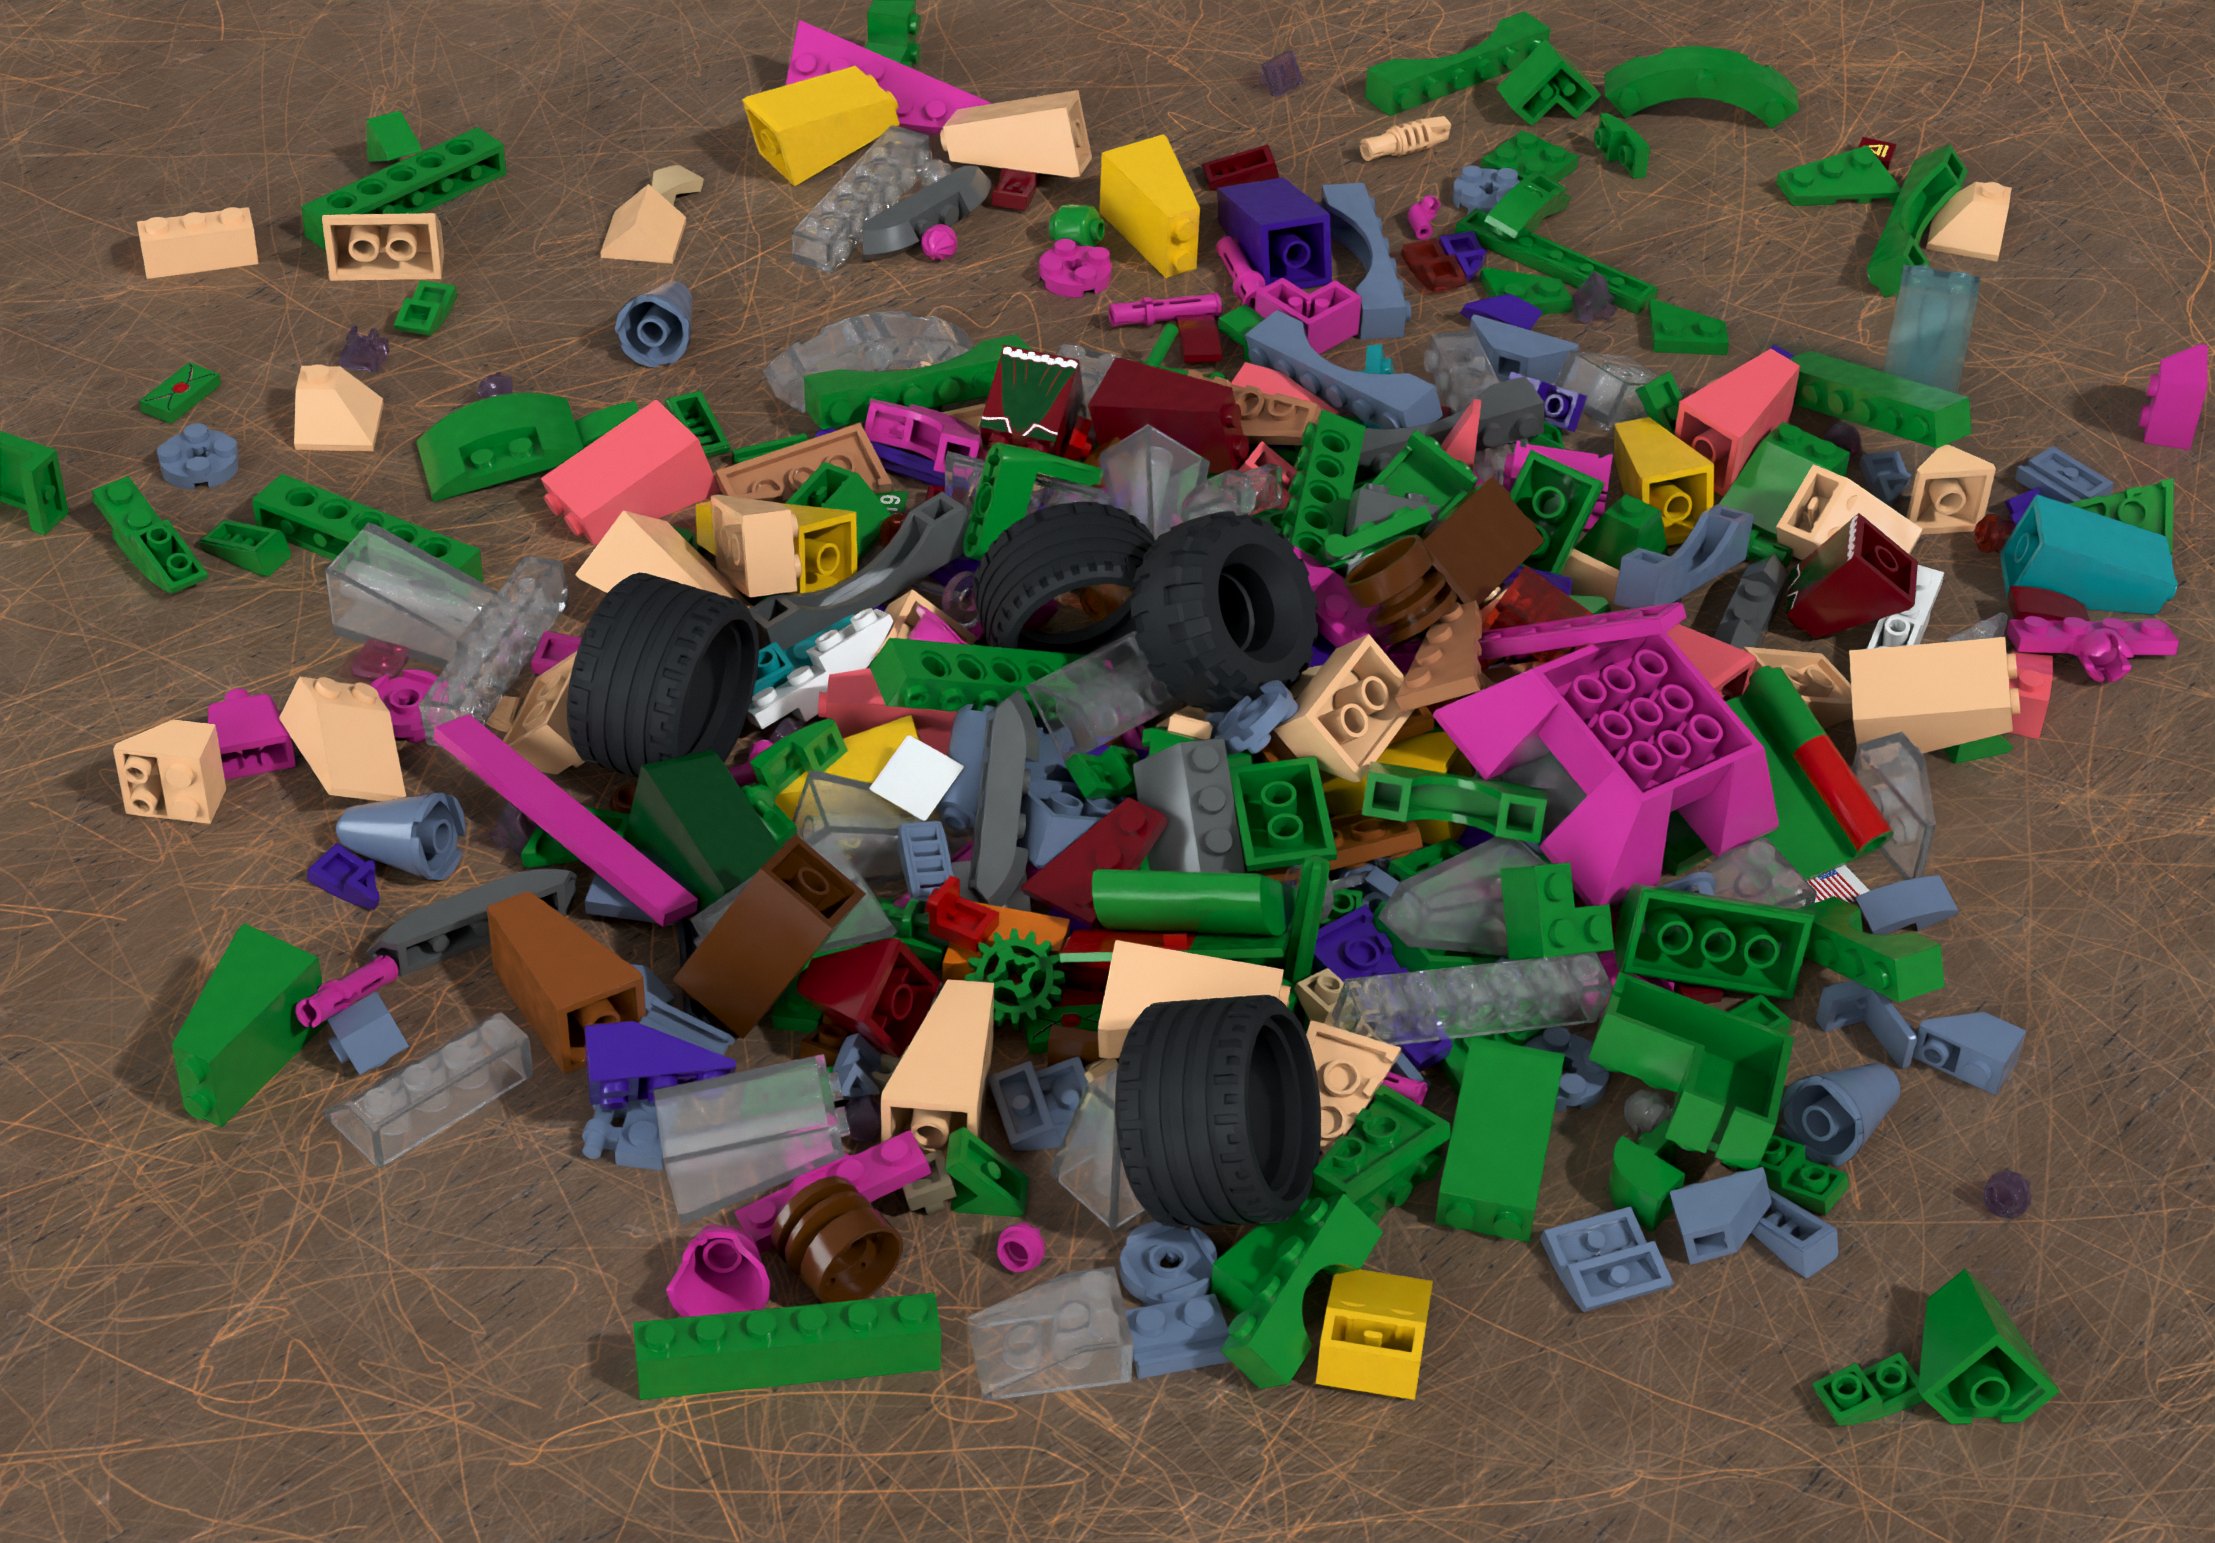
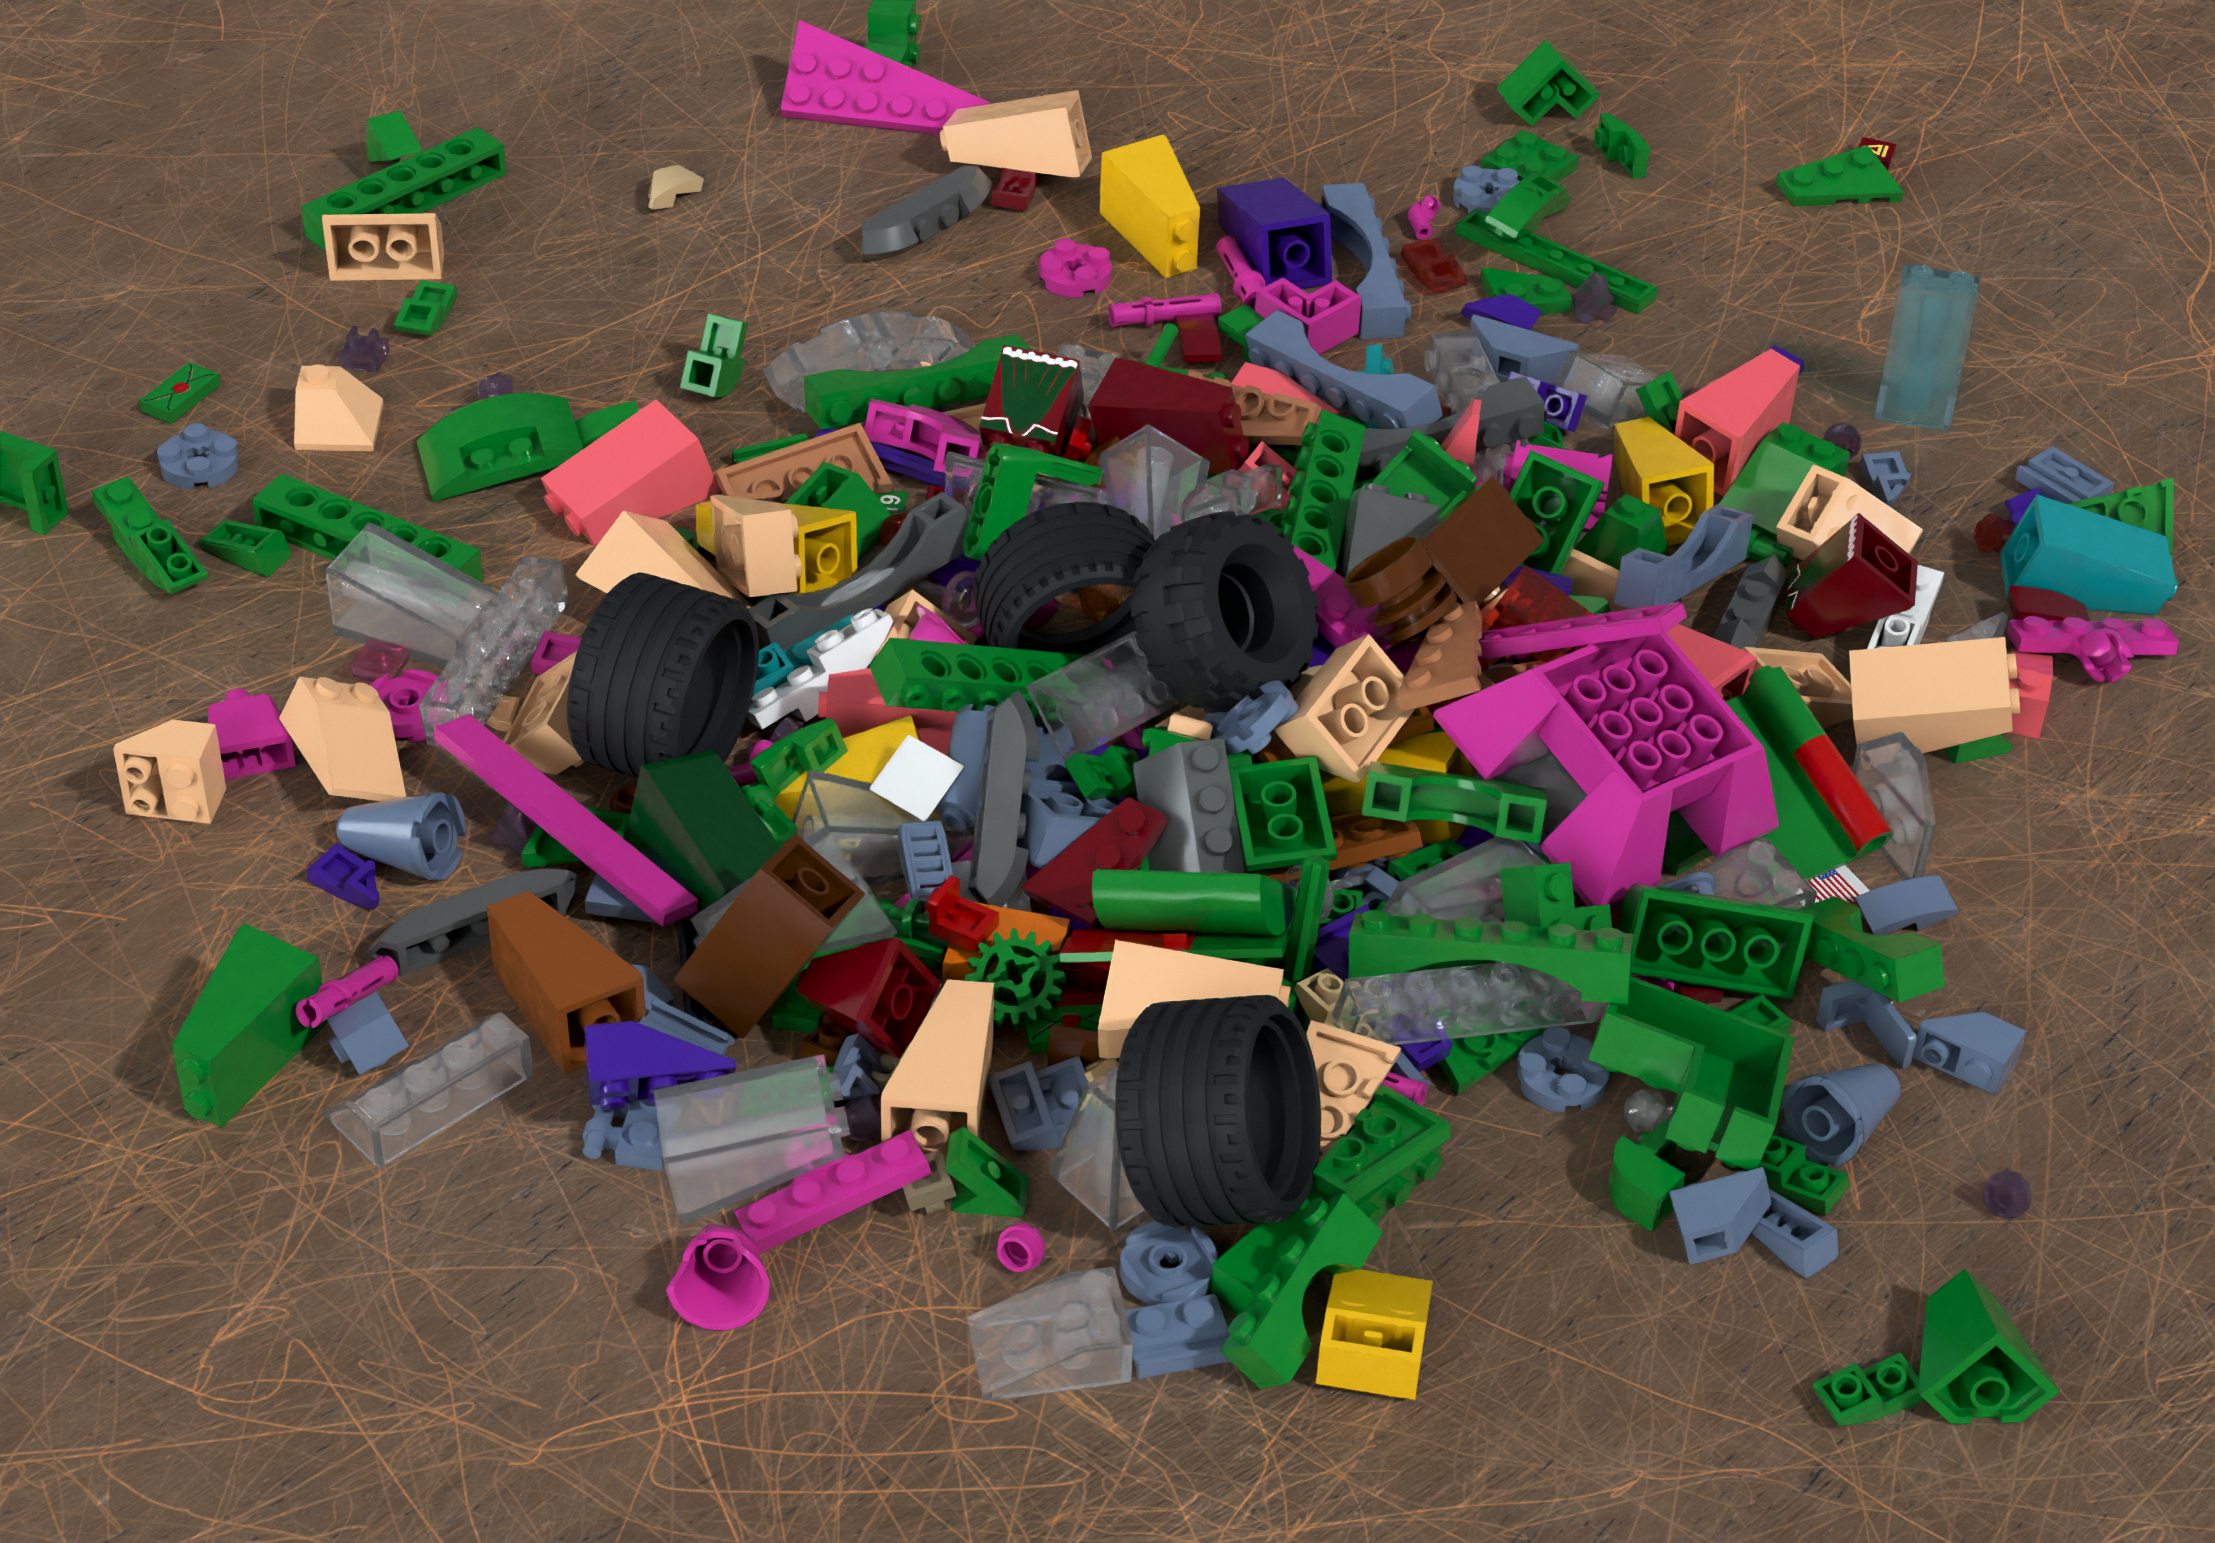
light nougat slope [137,207,259,279] -> none
light nougat slope [601,184,686,264] -> none
sand blue cone [615,281,693,367] -> none
green brick [633,1292,941,1400] -> none
green slope [664,390,731,458] -> none
yellow slope [742,66,900,186] -> none
reddish brown wheel [771,1176,903,1303] -> none
clear brick [792,125,933,273] -> none
clear plate [919,159,954,188] -> none
dark pink plate [921,224,957,261] -> none
green head [1049,204,1105,247] -> none
dark red slope [1201,144,1279,191] -> none
clear purple tile [1257,50,1304,96] -> none
green plate [1315,505,1433,571] -> none
light nougat hinge [1360,116,1451,161] -> none
green arch [1365,11,1551,116] -> none
green slope [1435,1036,1565,1243] -> none
dark purple slope [1438,231,1487,283] -> none
sand blue slope [1540,1206,1674,1312] -> none
green brick [1604,46,1799,129] -> none
green wing [1647,299,1729,355] -> none
green brick [1789,351,1972,448] -> none
green arch [1866,144,1968,298] -> none
light nougat slope [1907,444,1996,535] -> none
light nougat slope [1926,182,2012,262] -> none
dark pink slope [2138,344,2208,450] -> none
none -> green brick [680,313,748,397]
none -> green arch [1348,910,1634,1005]

